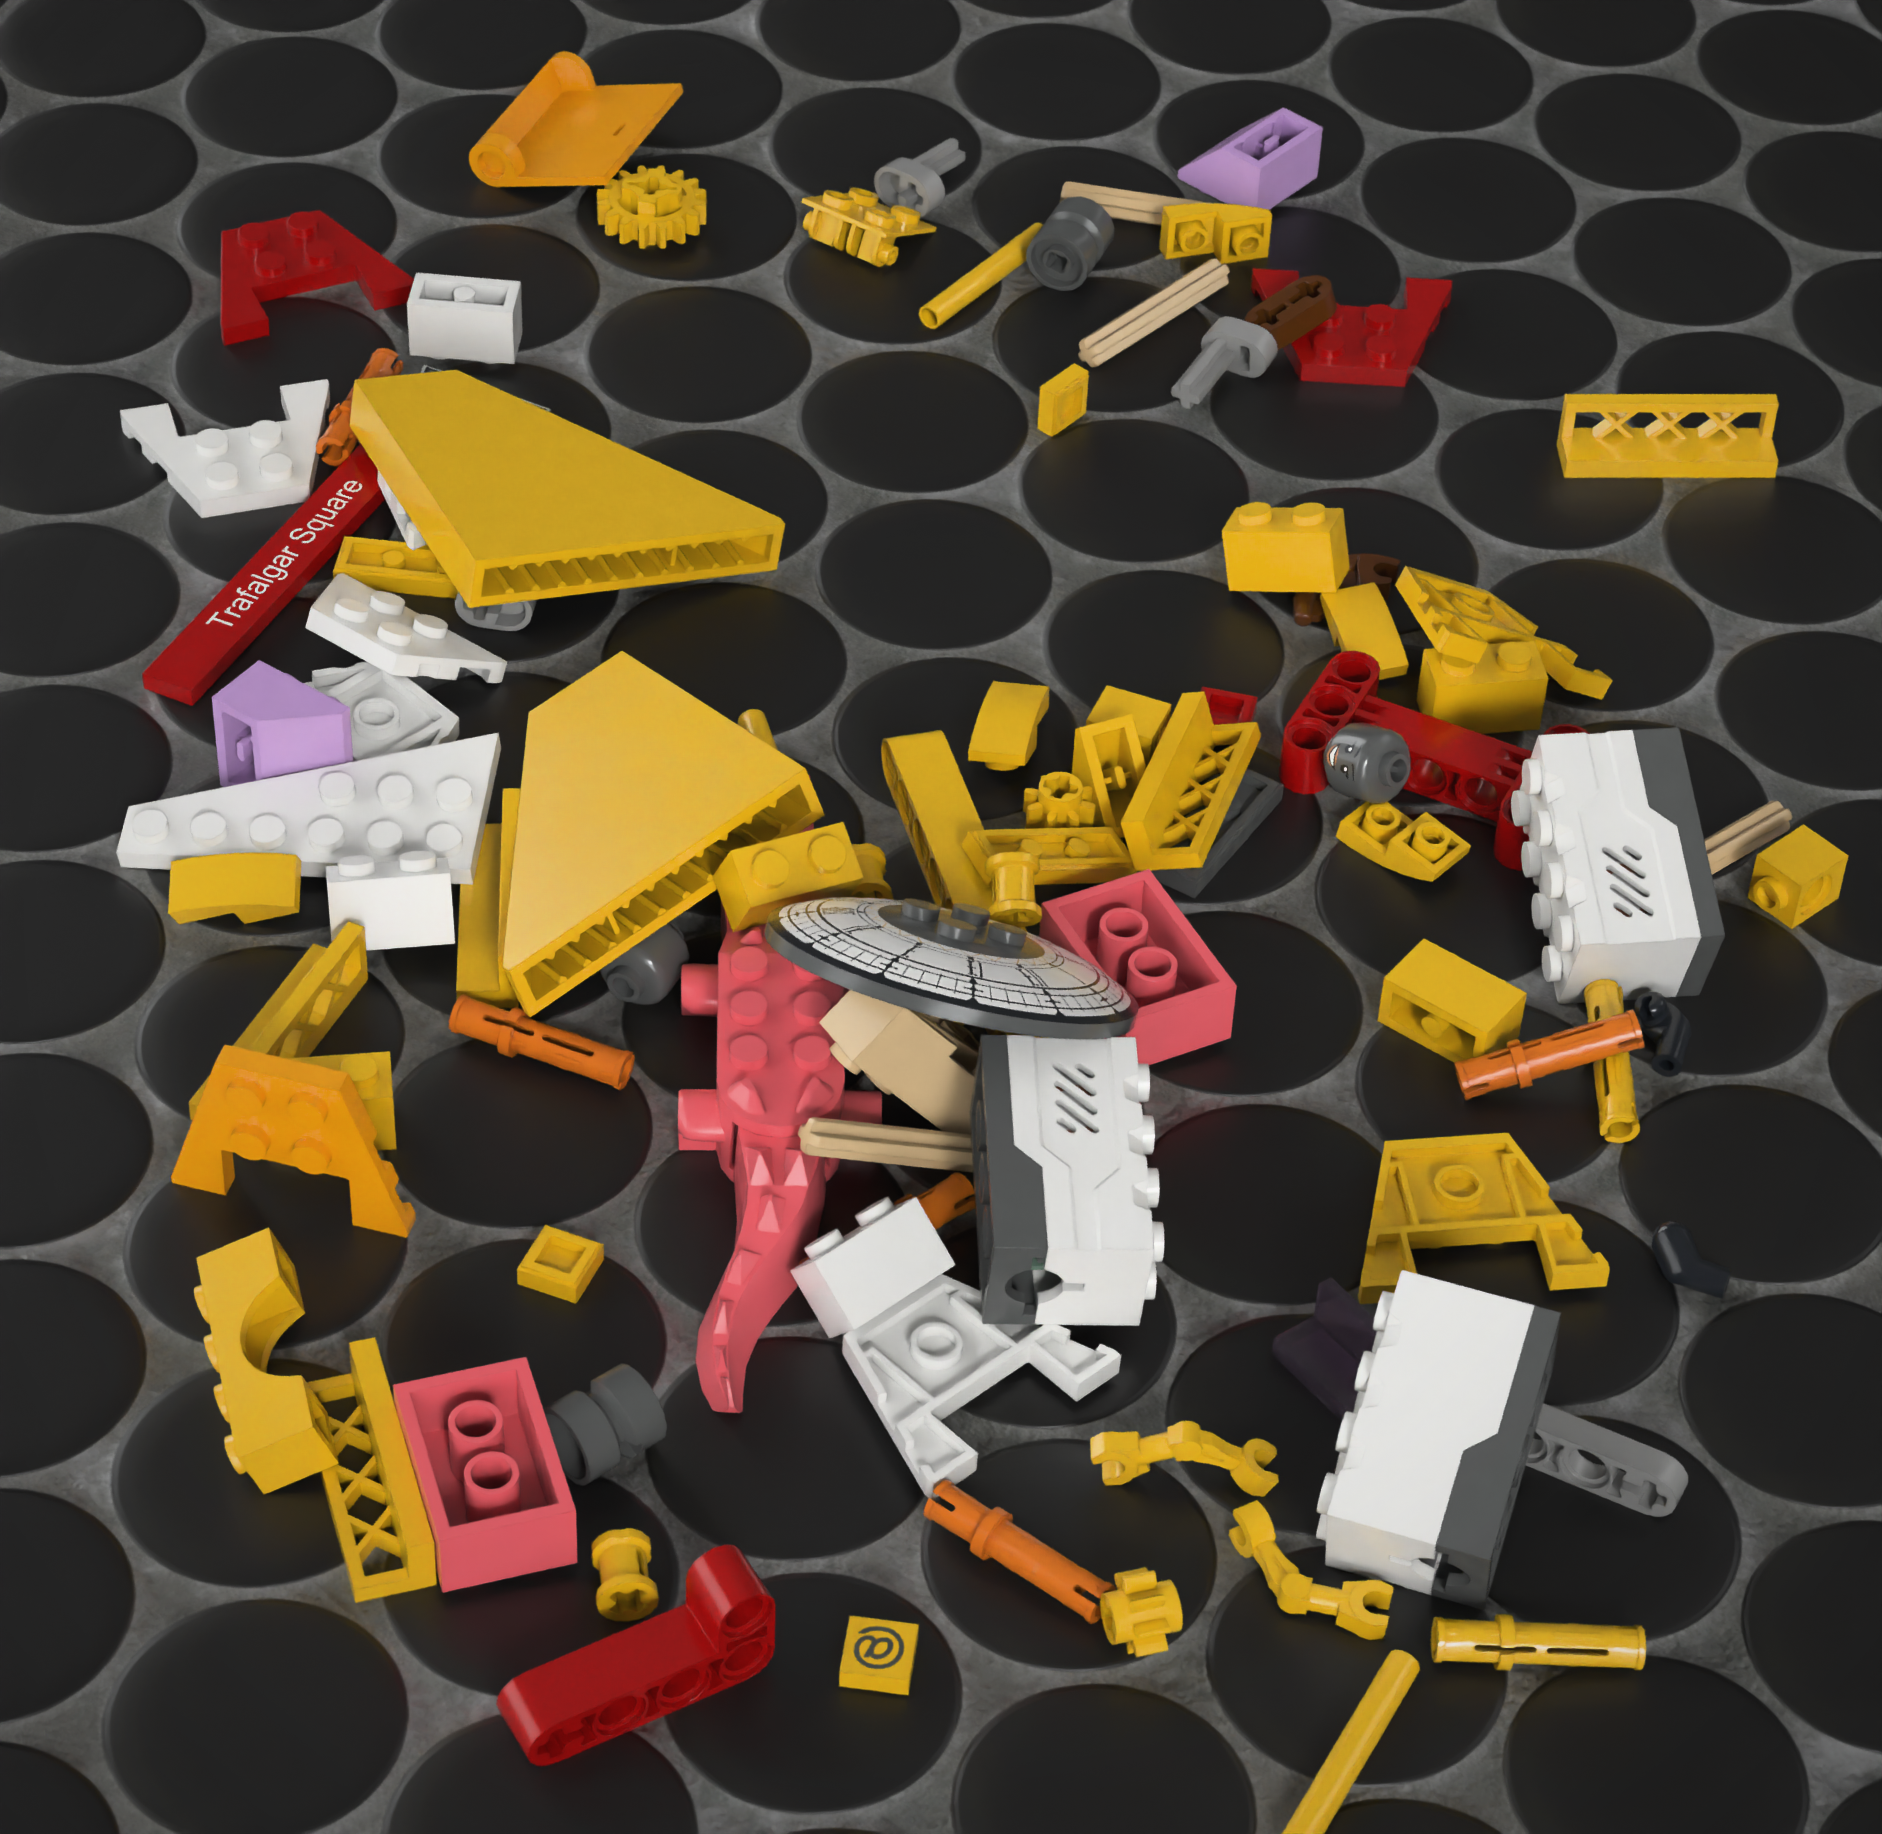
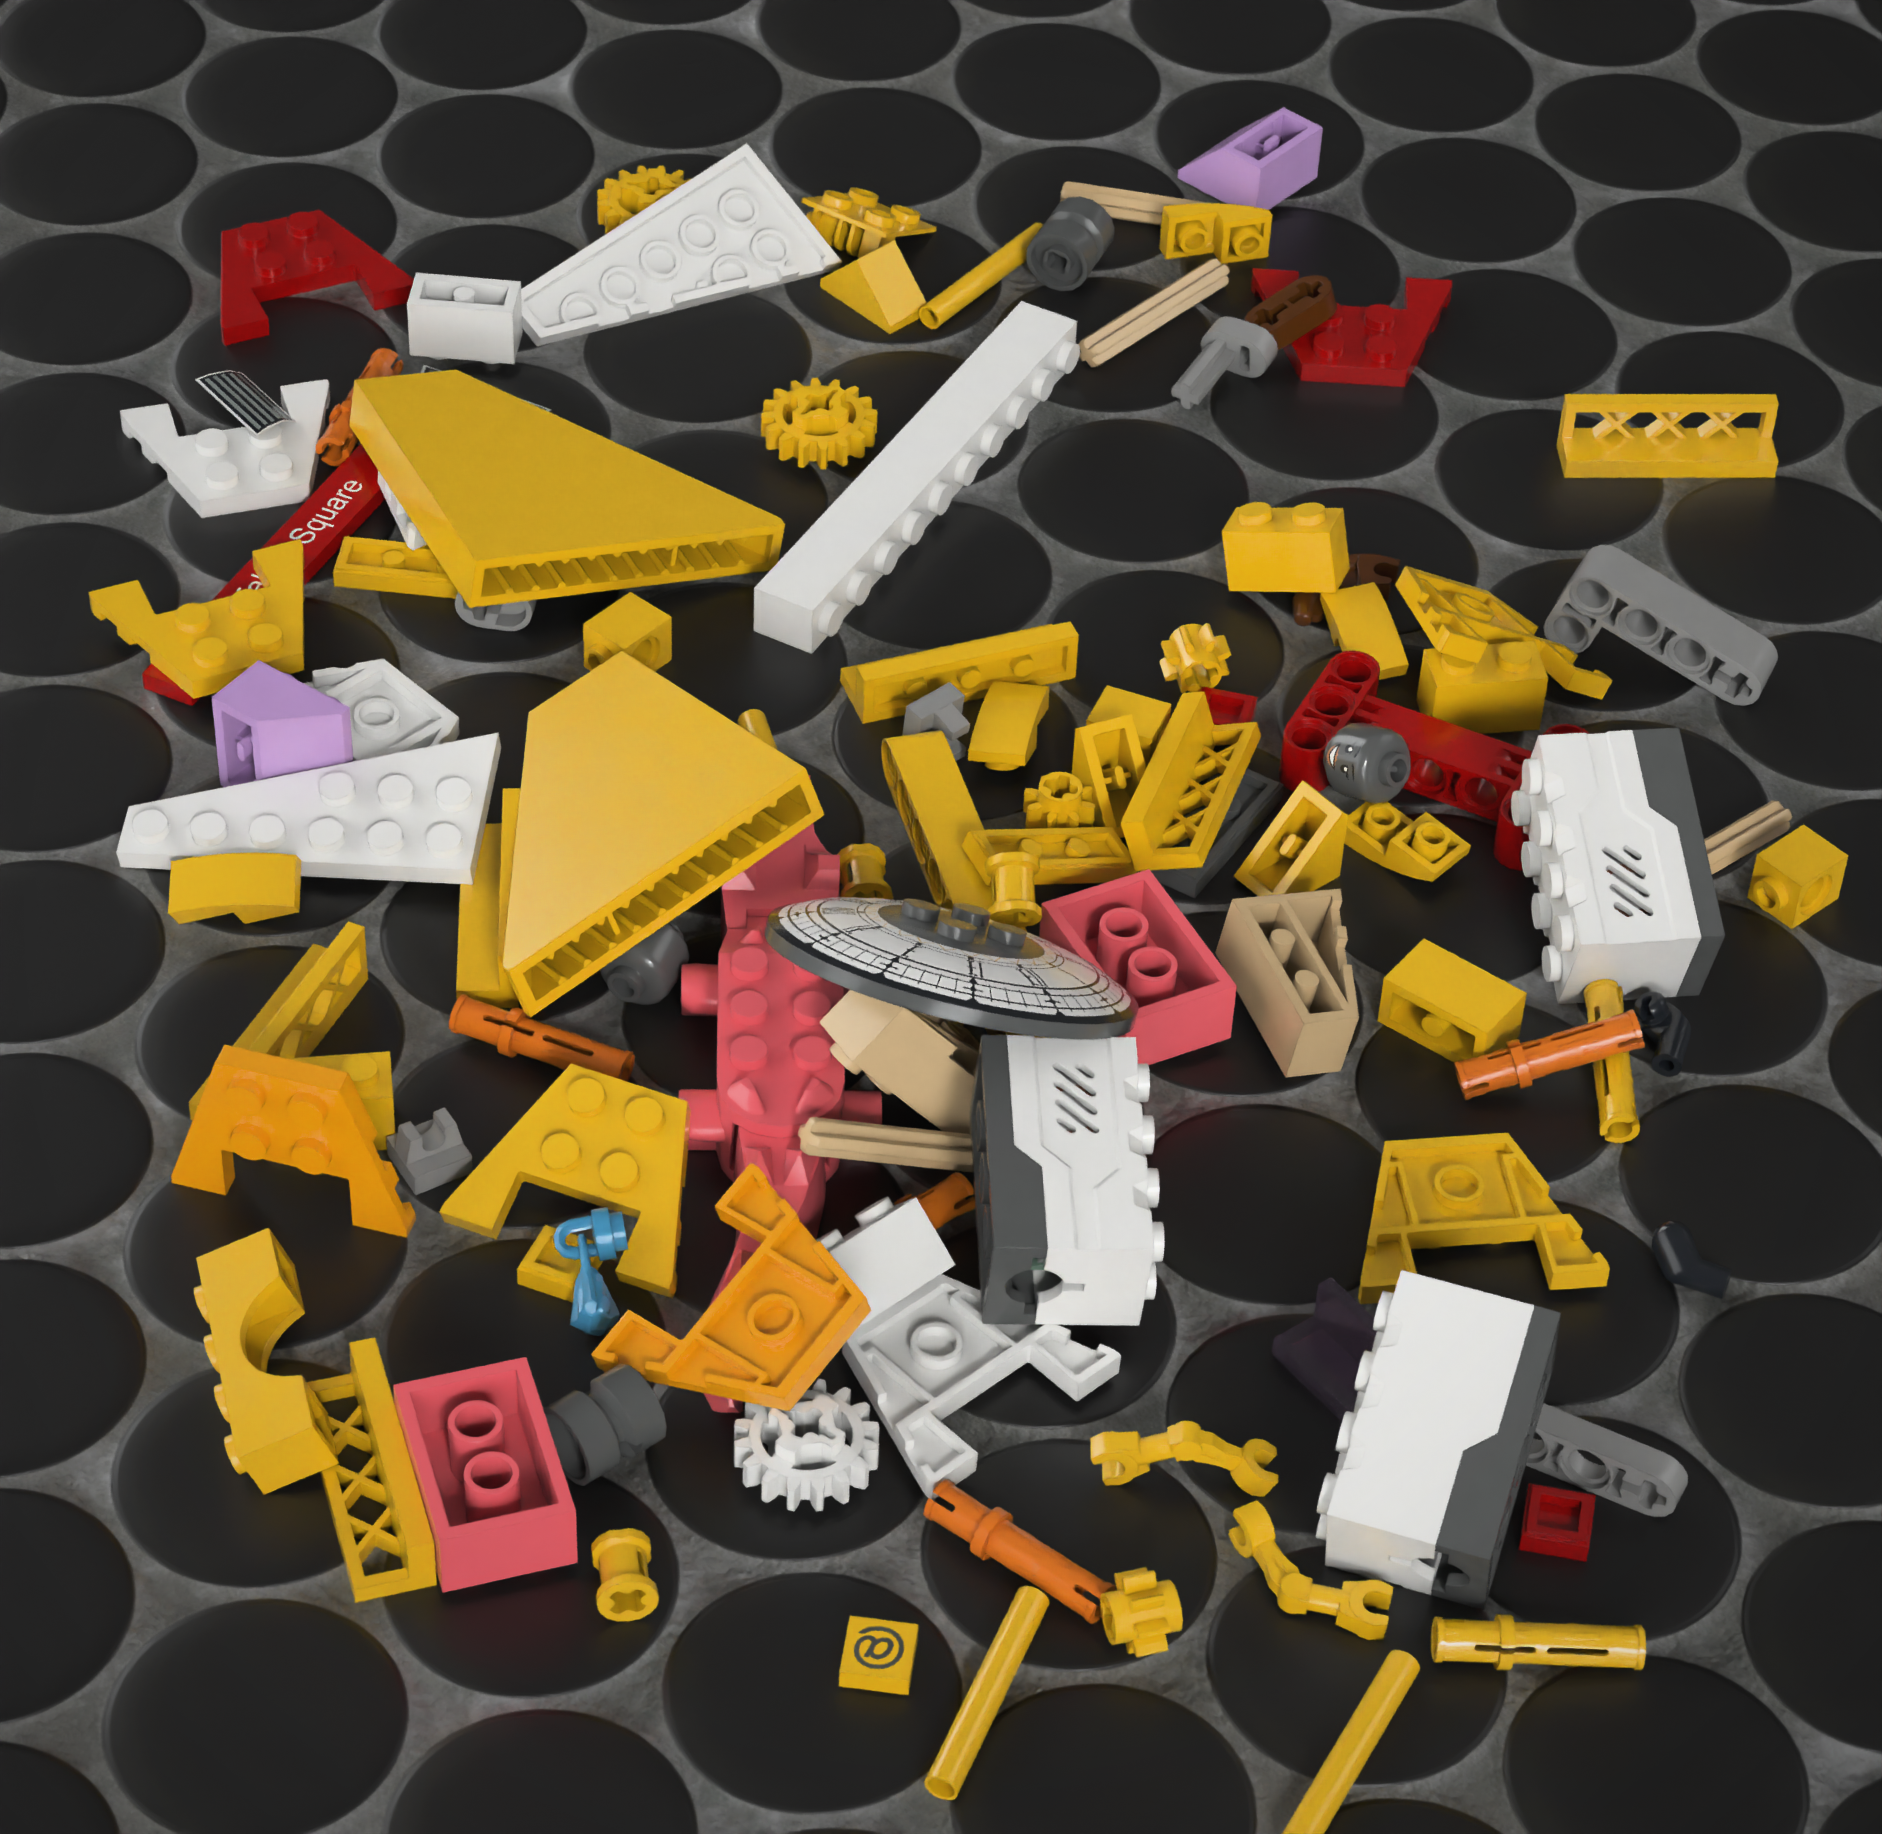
white wing [305,573,507,683] -> none
white brick [326,851,455,950] -> none
light orange door [469,52,684,187] -> none
red beam [496,1545,776,1766] -> none
yellow brick [713,822,864,932] -> none
light grey piece [874,138,966,217] -> none
yellow tile [1037,363,1089,437] -> none
none -> yellow wing [89,539,304,699]
none -> sticker [195,370,296,437]
none -> light grey tile [386,1107,473,1195]
none -> yellow wing [439,1064,691,1299]
none -> white wing [521,144,842,346]
none -> dark azure piece [553,1207,628,1336]
none -> yellow brick [583,592,672,671]
none -> light orange wing [591,1163,871,1411]
none -> white gear [734,1379,879,1512]
none -> white brick [754,301,1080,654]
none -> yellow gear [761,378,877,470]
none -> yellow slope [820,240,927,334]
none -> yellow fence [840,621,1079,724]
none -> light grey tile [902,682,970,761]
none -> yellow piece [924,1586,1049,1800]
none -> yellow gear [1159,623,1231,693]
none -> tan wedge [1215,889,1359,1078]
none -> yellow slope [1234,780,1348,896]
none -> red tile [1519,1483,1596,1562]
none -> light grey beam [1543,545,1778,706]

